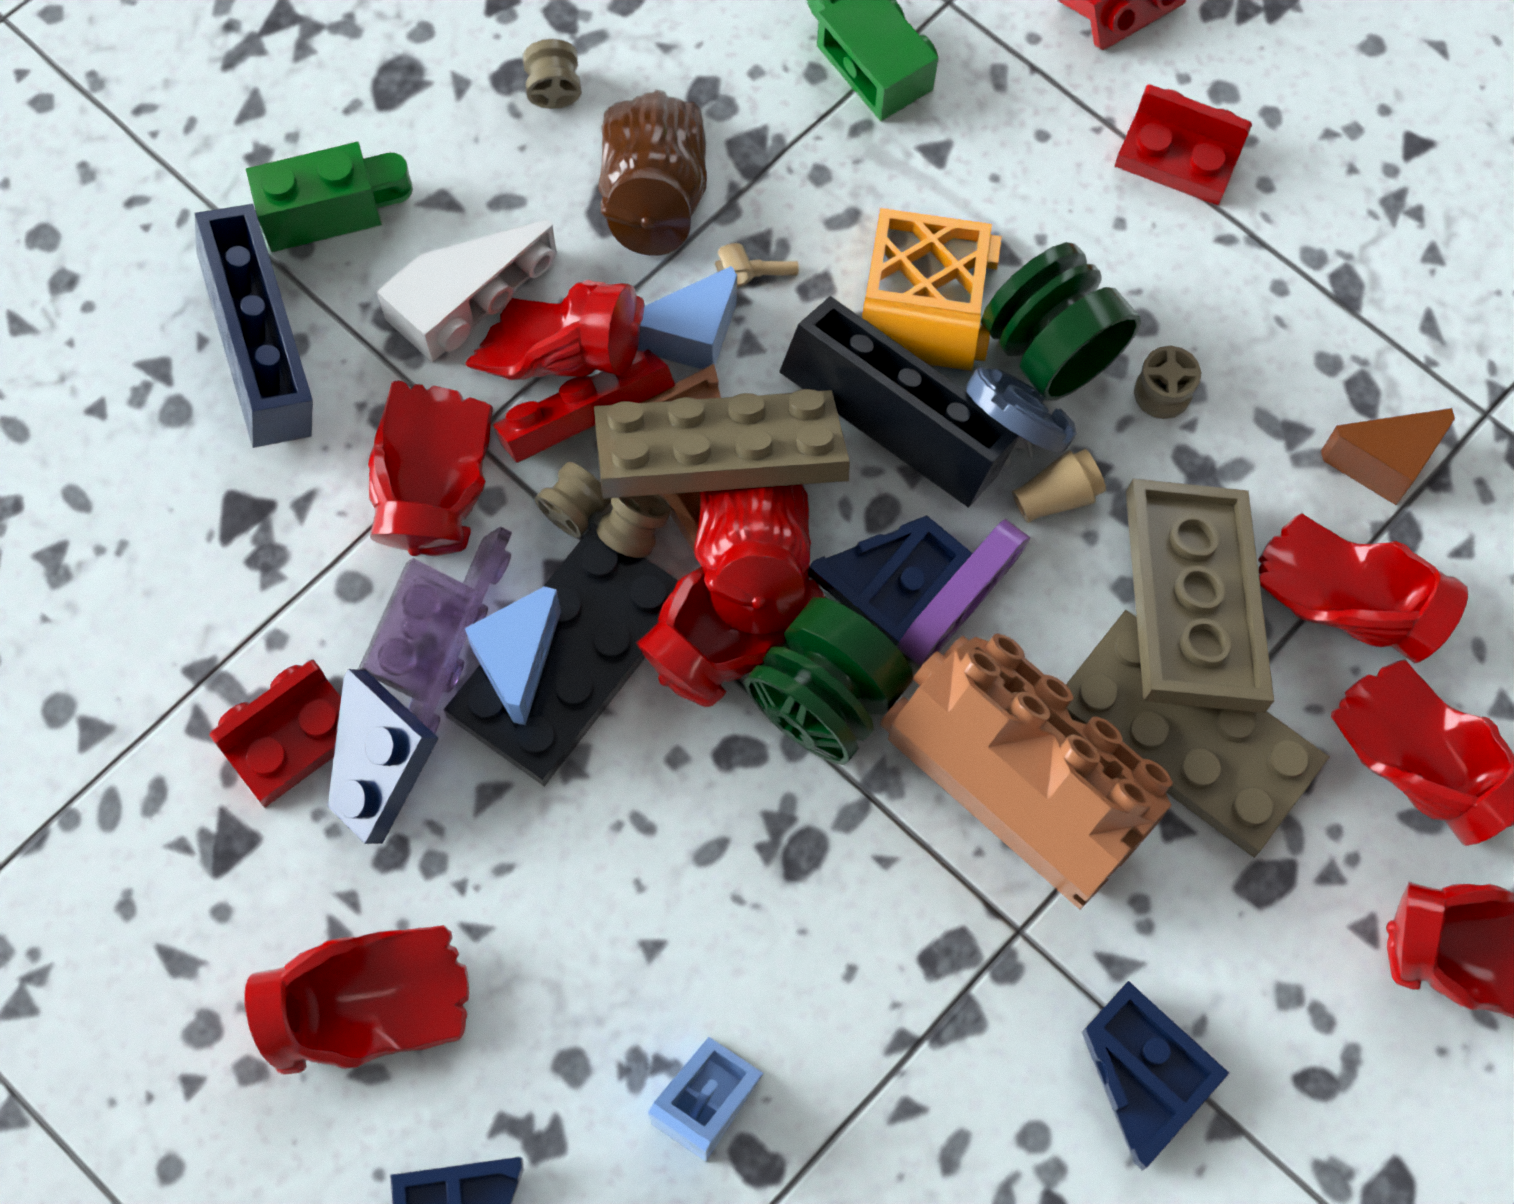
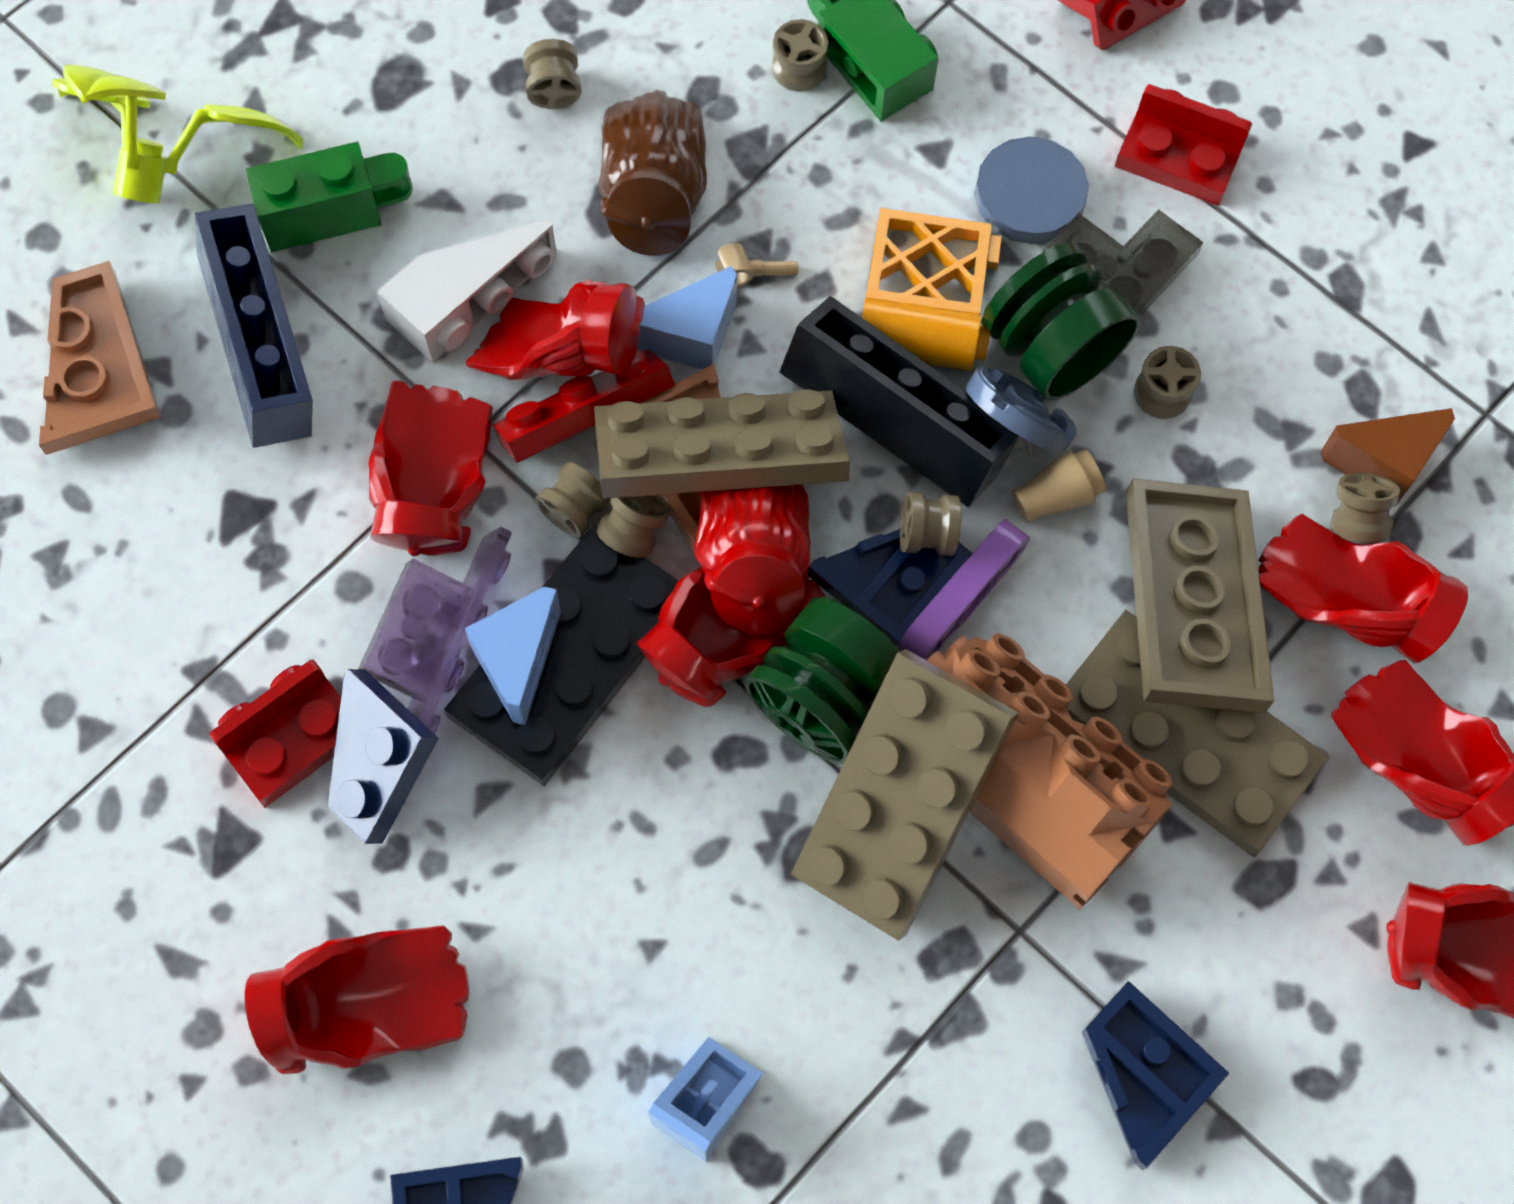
none -> nougat wing [39,261,161,455]
none -> neon yellow plant [52,64,304,204]
none -> dark tan wheel [772,19,828,92]
none -> dark tan plate [790,649,1019,941]
none -> dark tan wheel [899,491,961,556]
none -> sand blue tile [974,136,1089,244]
none -> clear smoke plate [1042,209,1204,317]
none -> dark tan wheel [1330,473,1400,543]

